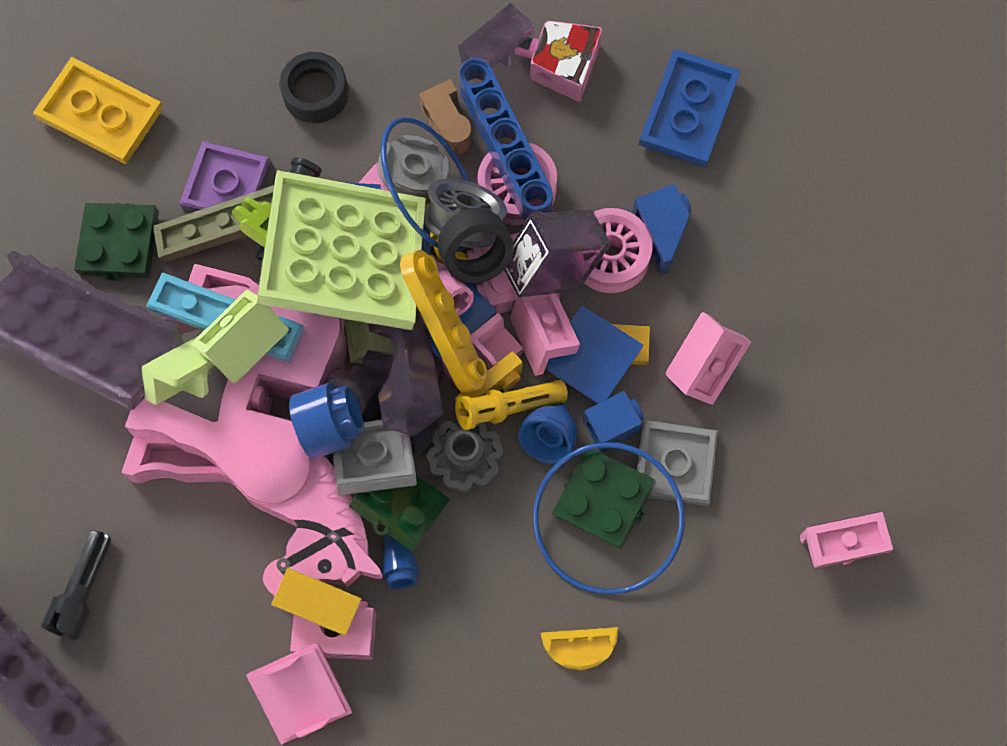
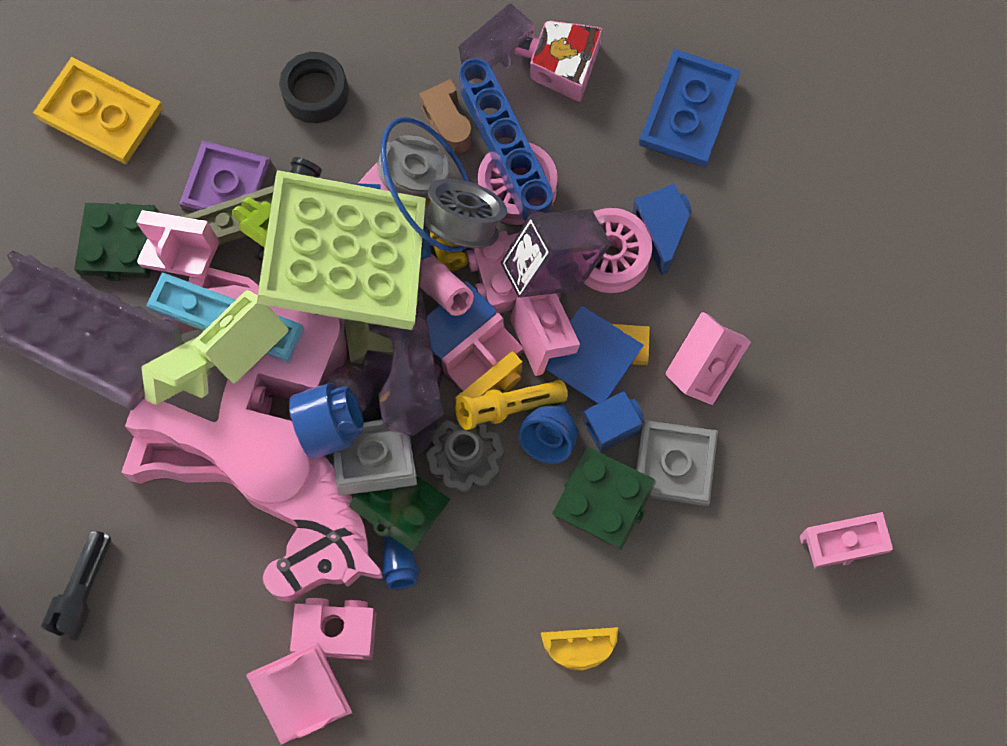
yellow tile [271,567,361,636] -> none
yellow plate [400,250,487,393] -> none
black tyre [437,208,514,284] -> none
blue piece [533,442,685,595] -> none
none -> bright pink panel [136,210,220,278]

